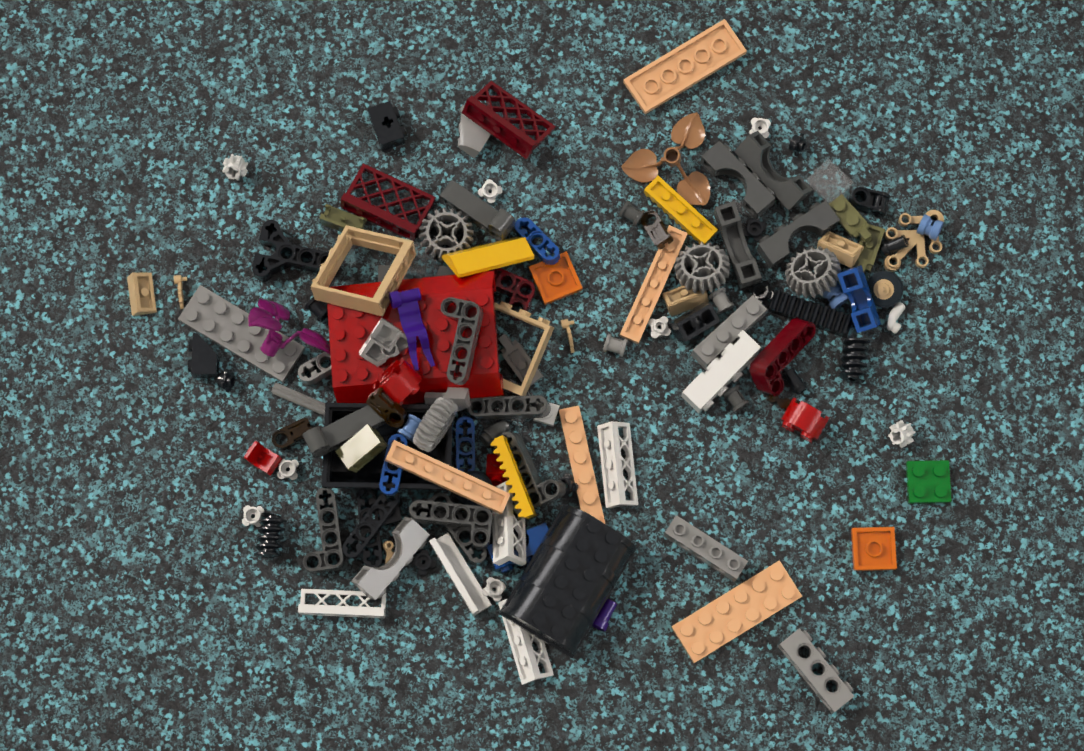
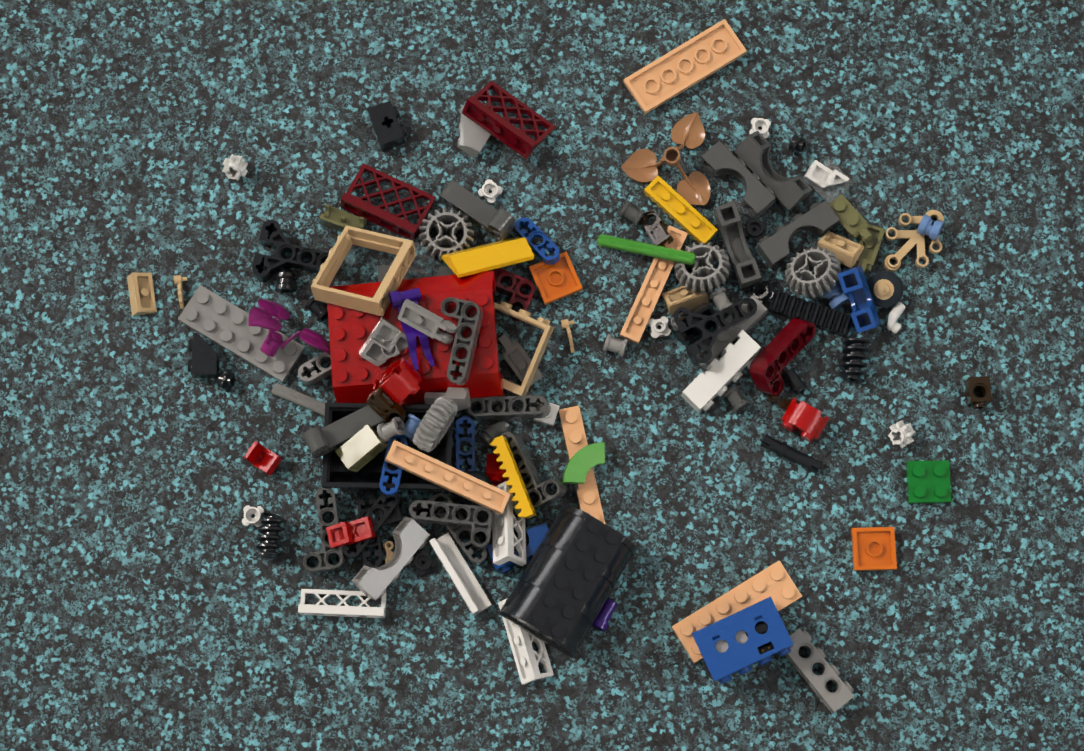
dark brown piece [272,417,312,450] -> none
white plate [277,459,299,480] -> none
white plate [482,577,506,602] -> none
white fence [597,421,638,508] -> none
light grey brick [664,515,748,582] -> none
black piece [848,187,890,217] -> none
black pin [881,235,909,256] -> none
none -> black wheel [275,272,296,293]
none -> red slope [326,516,375,548]
none -> light grey bush [377,417,406,442]
none -> light grey hinge [398,299,457,344]
none -> bright green tile [562,442,605,484]
none -> bright green axle [597,234,696,265]
none -> black beam [671,298,757,366]
none -> blue piece [692,597,794,685]
none -> black pin [760,434,823,474]
none -> white slope [804,160,850,188]
none -> dark brown brick [965,376,992,409]

